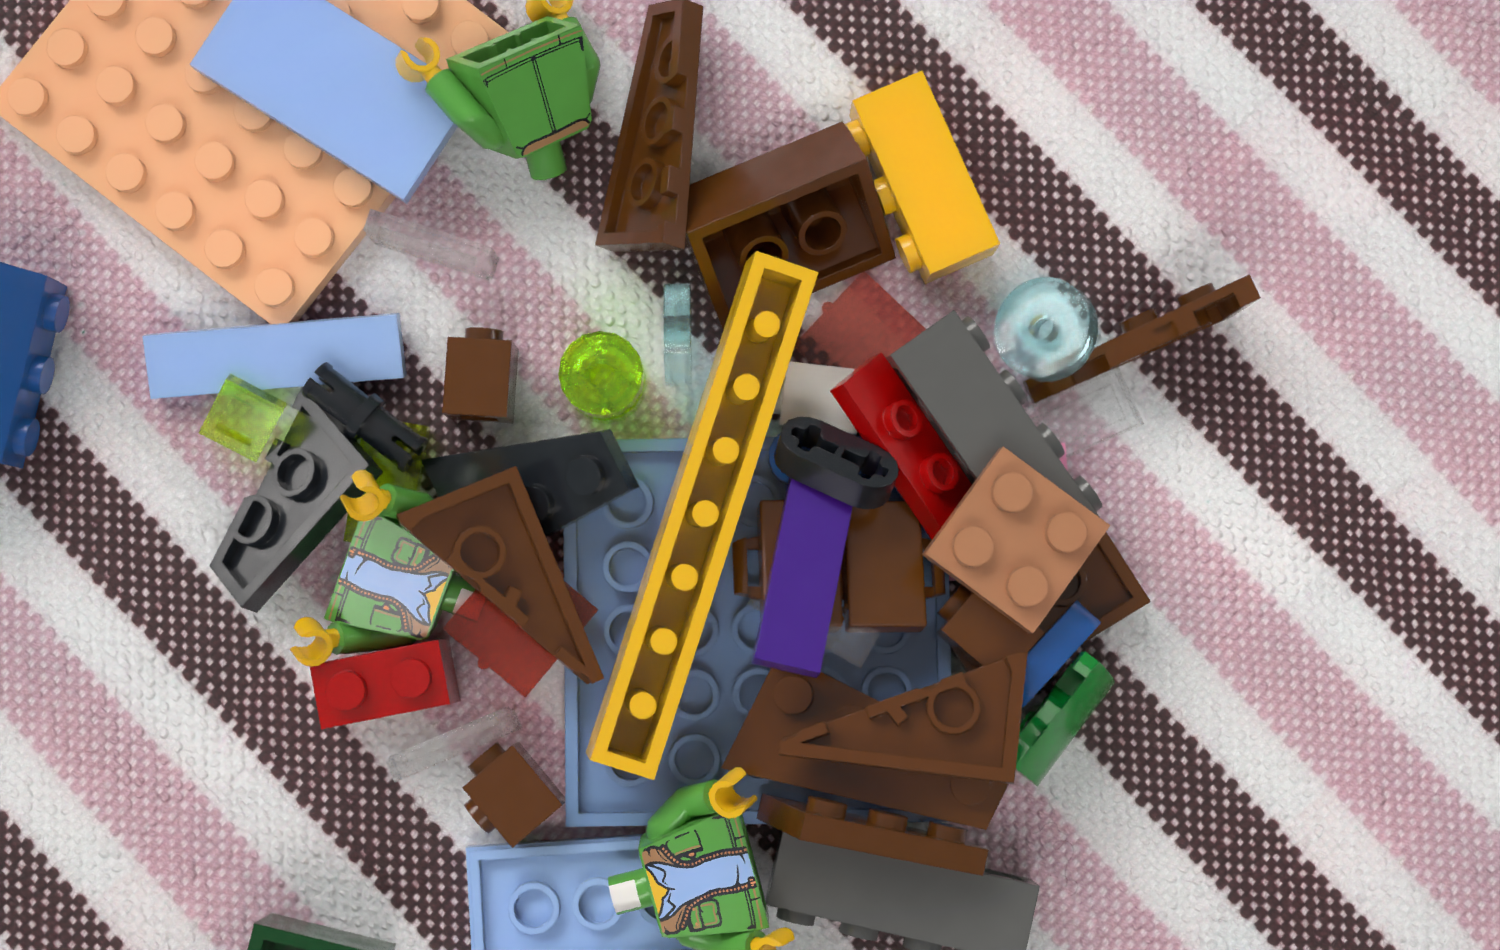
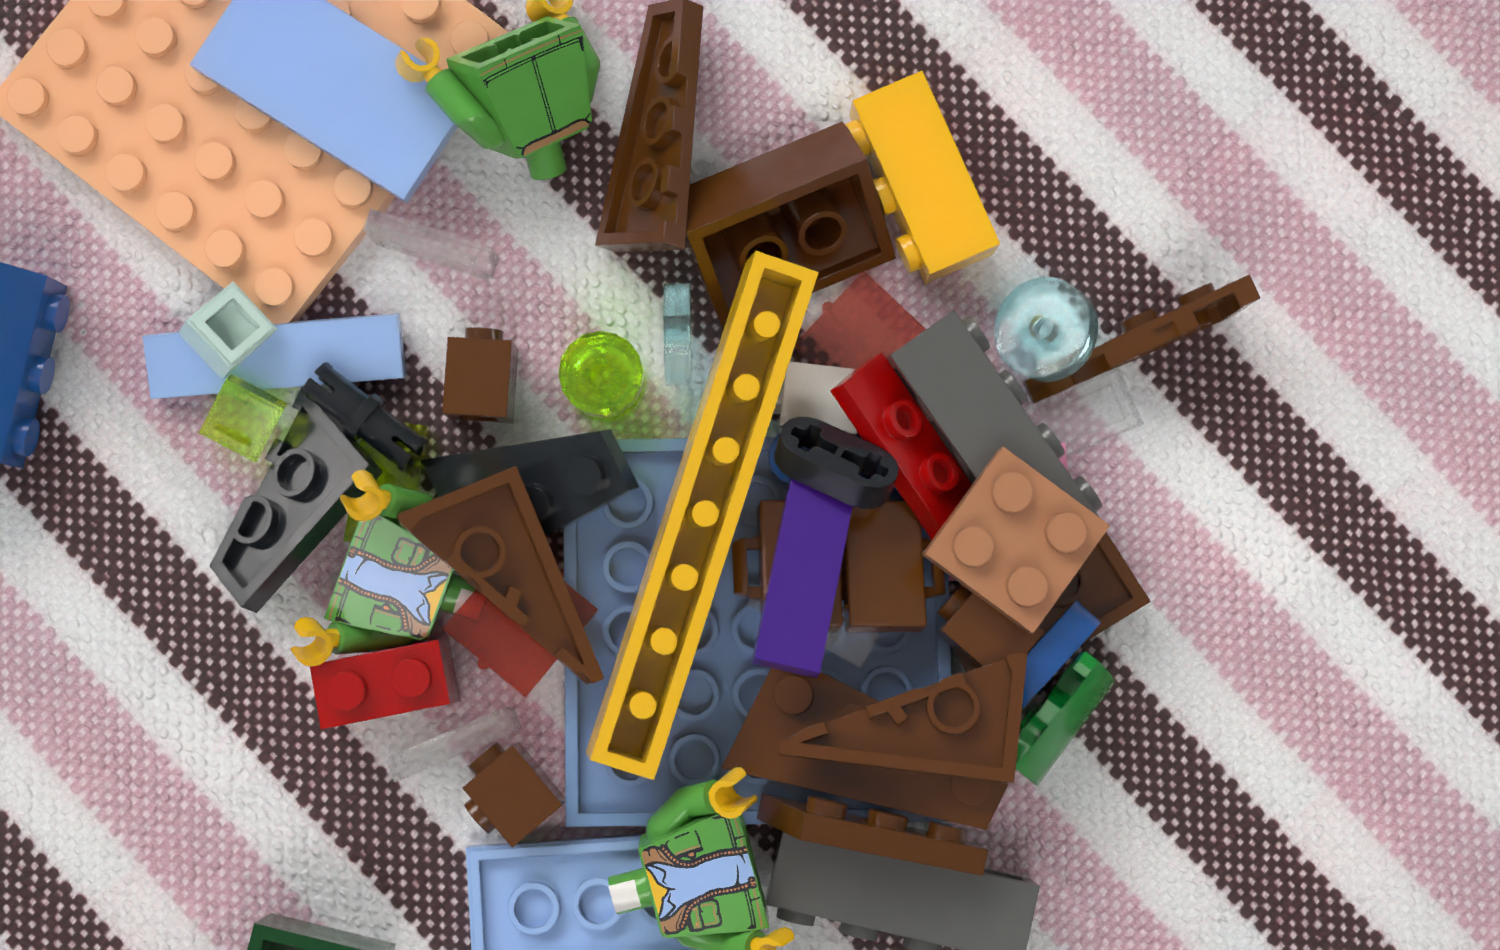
none -> light aqua slope [179,281,277,379]

